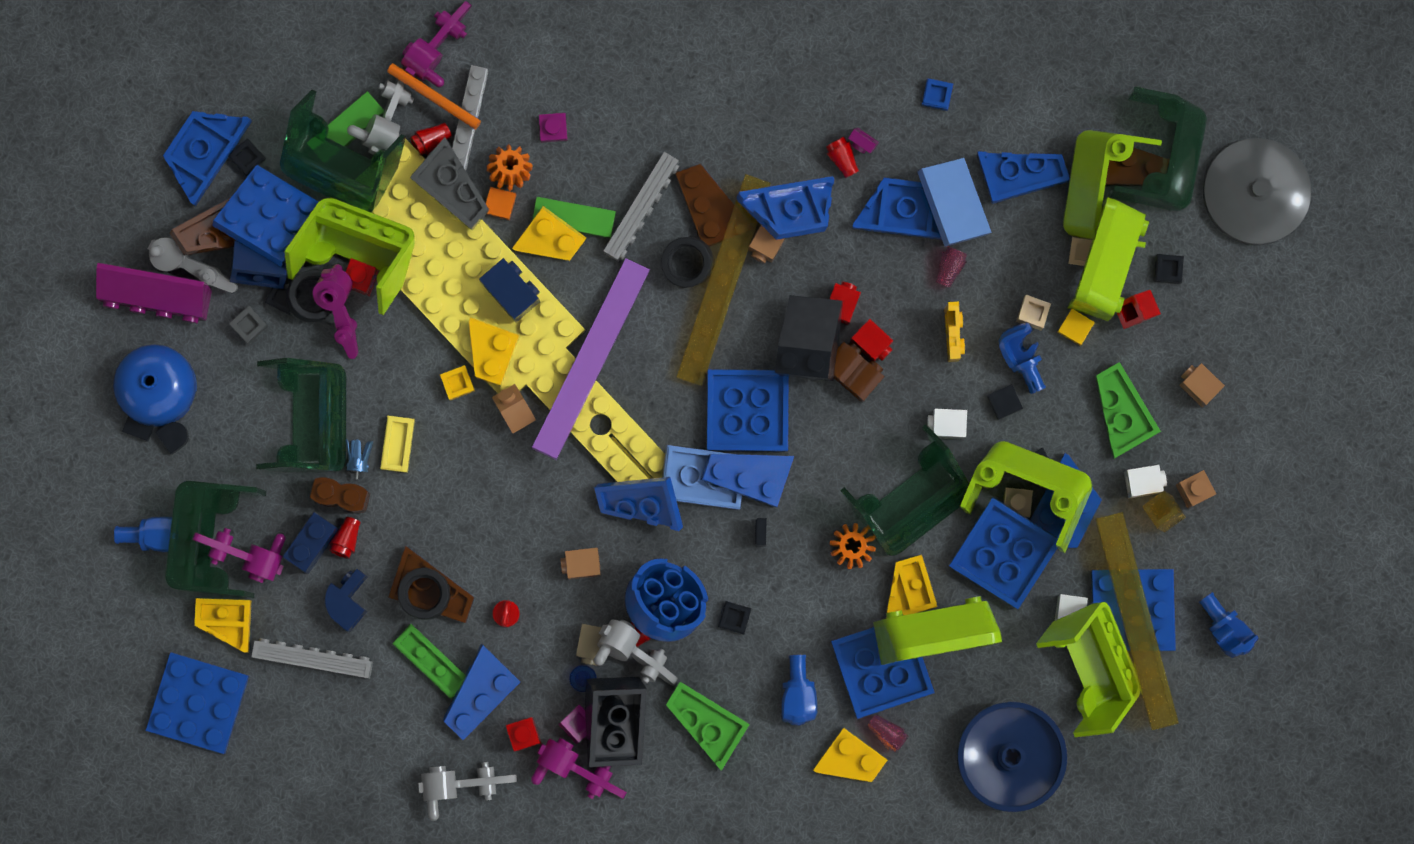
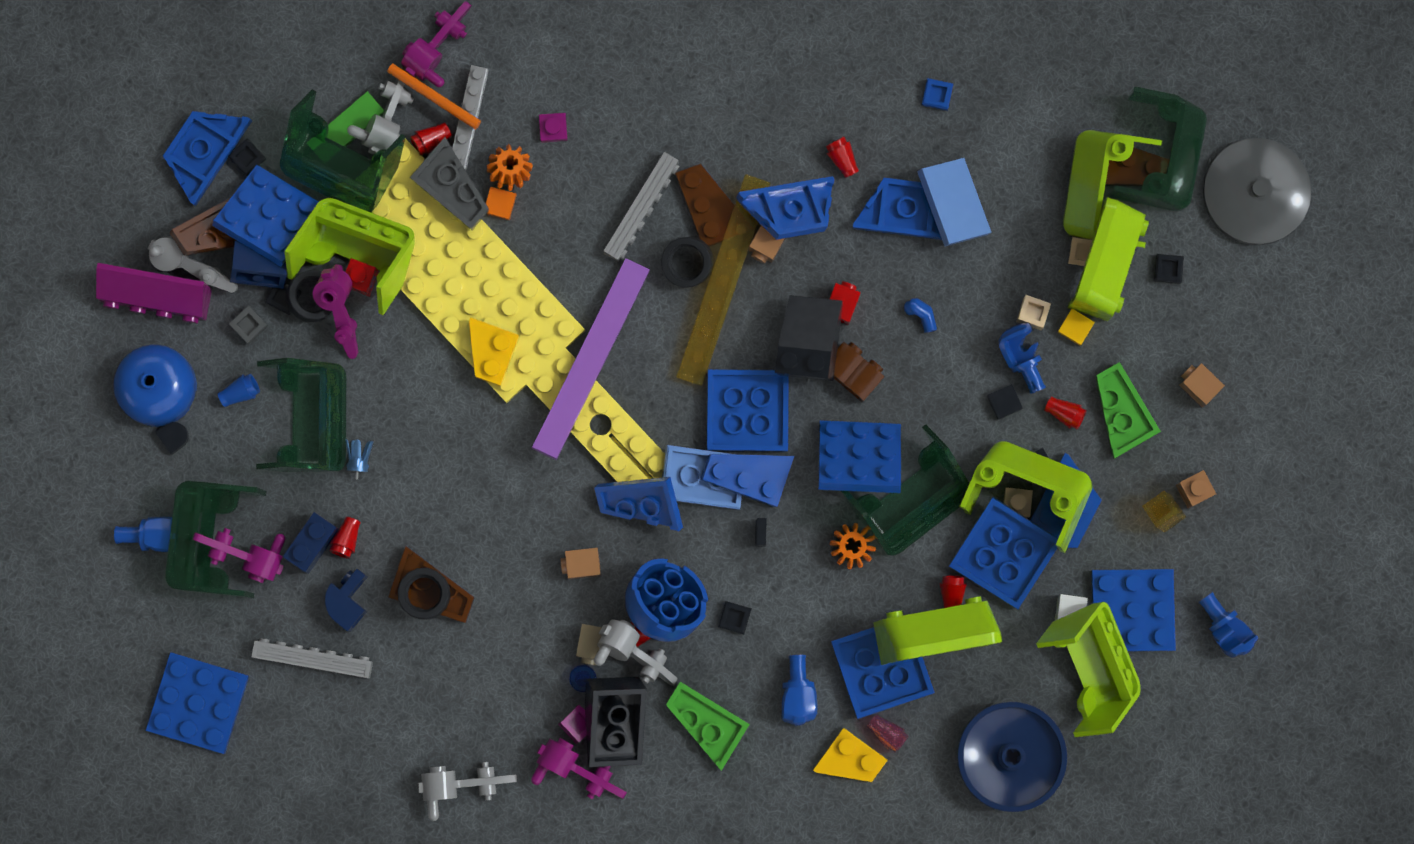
black tile [122,416,154,441] -> none
yellow wing [195,598,252,653] -> none
reddish brown brick [310,477,370,513] -> none
light yellow tile [380,416,415,473] -> none
bright green tile [392,624,466,699] -> none
yellow plate [440,365,475,401] -> none
blue wing [443,643,520,740] -> none
dark blue brick [479,258,540,323] -> none
medium nougat brick [492,384,536,433] -> none
red tile [493,600,520,627] -> none
red brick [506,717,541,752] -> none
yellow wing [512,206,587,261] -> none
bright green tile [532,197,616,239] -> none
magenta plate [848,127,879,154] -> none
red brick [851,319,894,361] -> none
yellow wing [886,555,938,619] -> none
white brick [927,409,967,440] -> none
clear pink cone [936,246,968,288] -> none
yellow wing [944,301,965,362] -> none
blue wing [977,151,1070,204] -> none
clear yellow tile [1095,512,1179,730] -> none
red brick [1117,290,1161,329] -> none
white brick [1124,465,1167,499] -> none
none -> blue cone [218,374,260,407]
none -> blue plate [819,420,901,493]
none -> blue arm [904,298,937,333]
none -> red cone [940,575,967,608]
none -> red cone [1044,396,1087,429]

